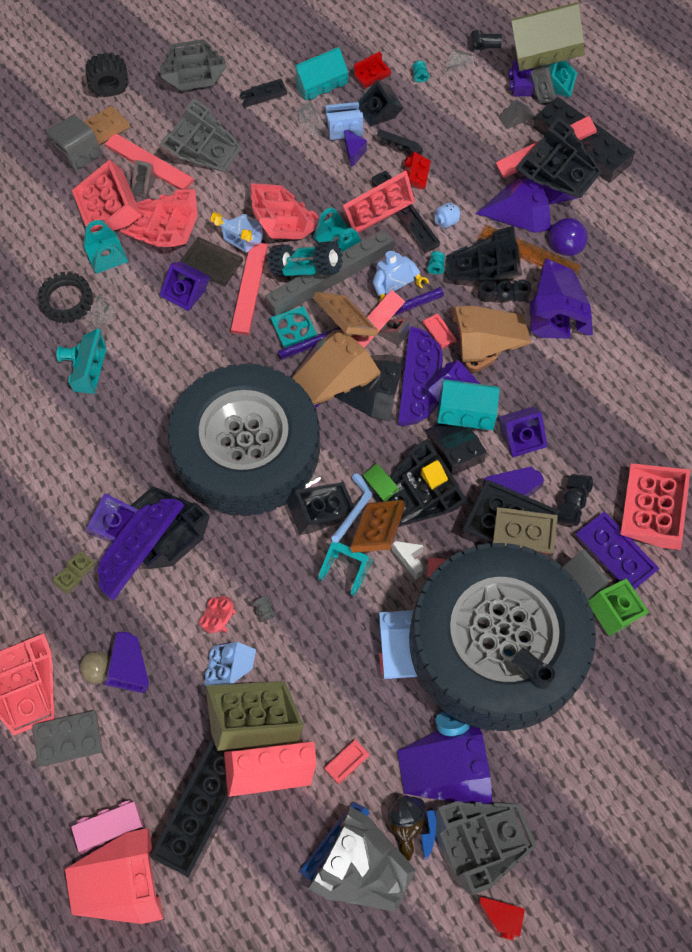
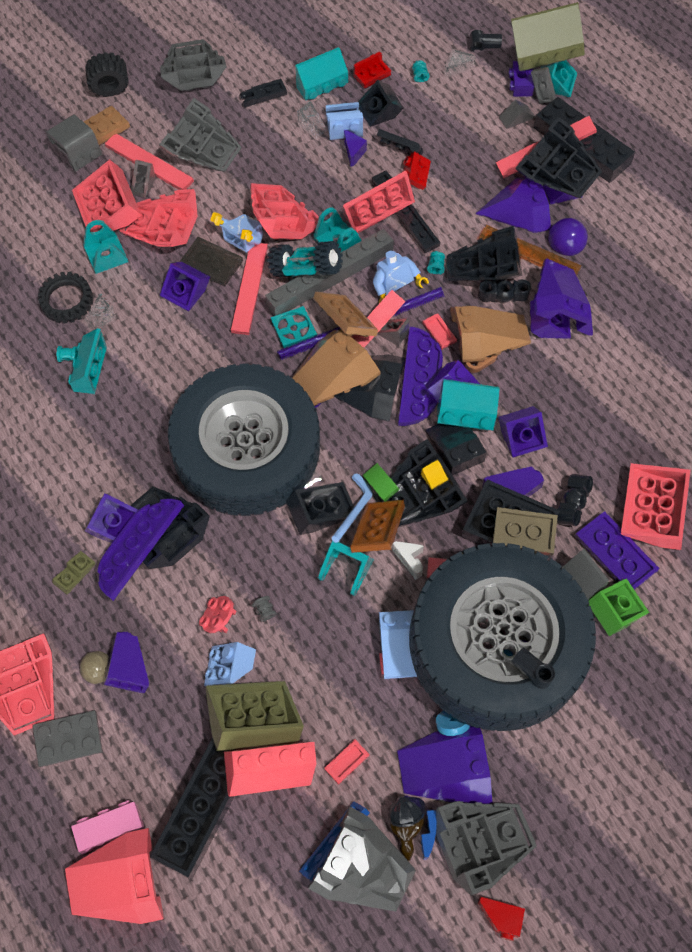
light blue head [434,203,460,228] -> none

